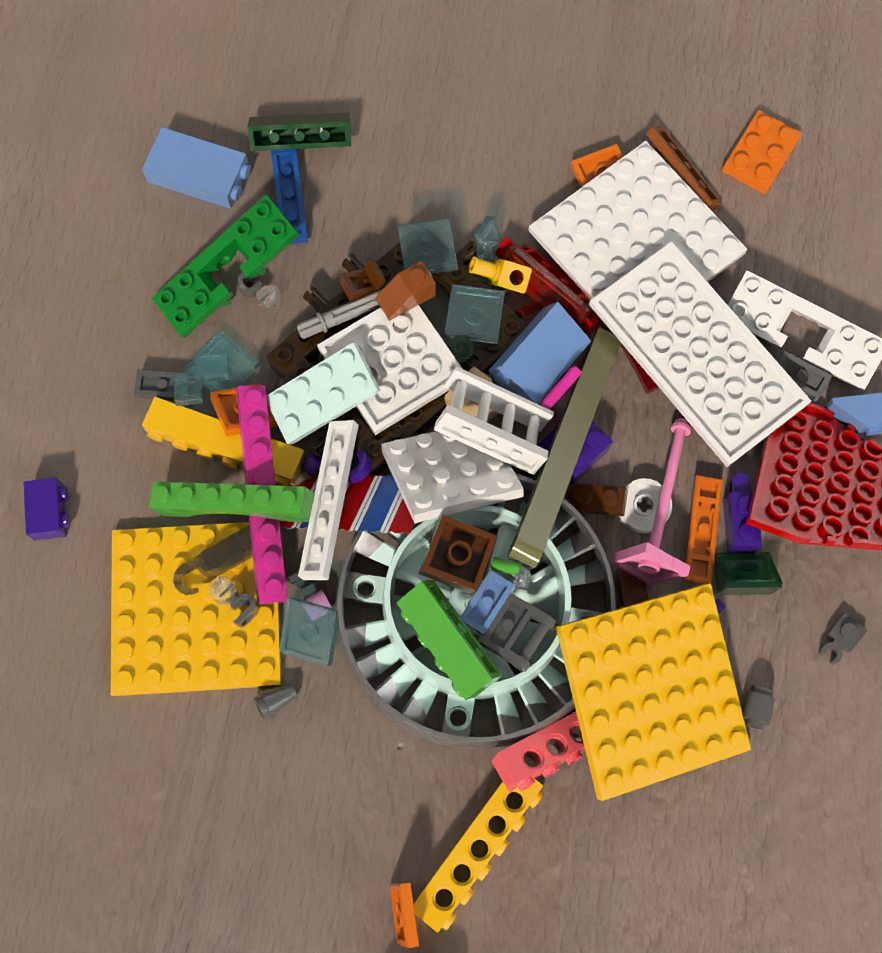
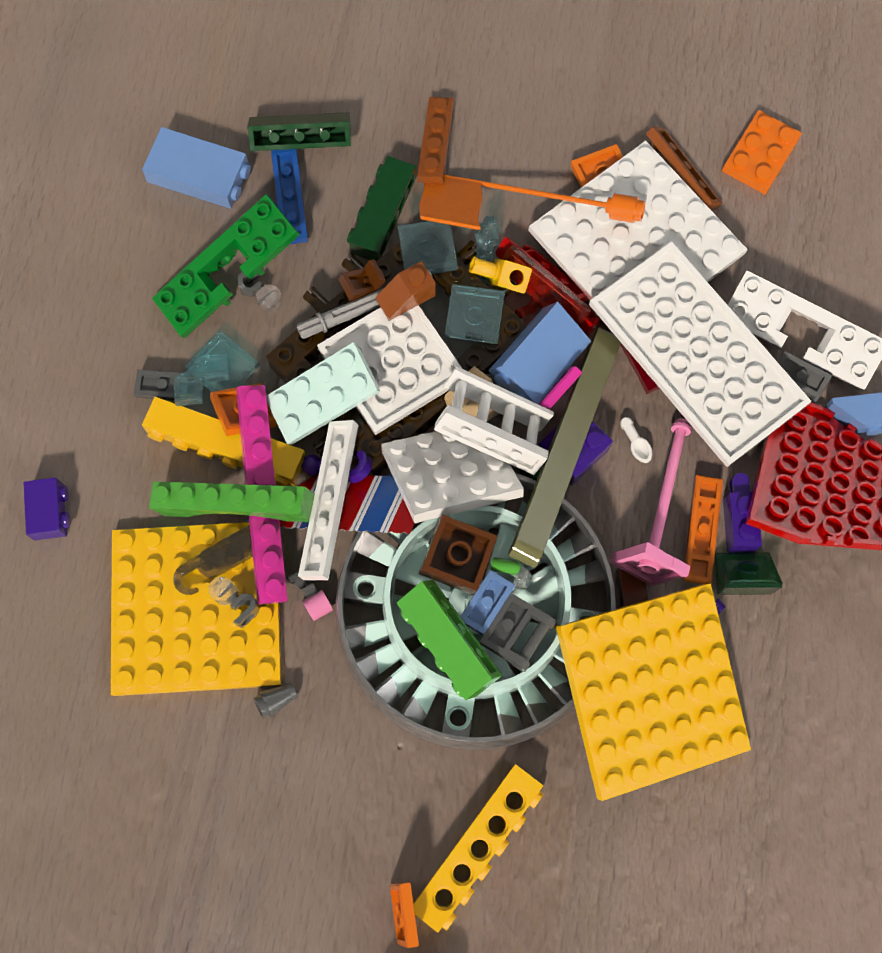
clear light blue tile [279,597,338,667] -> none
clear green plate [447,335,474,362] -> none
coral brick [491,712,585,792] -> none
reddish brown plate [570,483,628,516] -> none
white plate [619,478,672,533] -> none
dark grey brick [742,685,775,729] -> none
dark grey plate [818,613,867,665] -> none
none -> dark green brick [347,156,416,261]
none -> dark orange plate [417,97,454,184]
none -> orange flag [419,174,646,230]
none -> white piece [620,417,653,463]

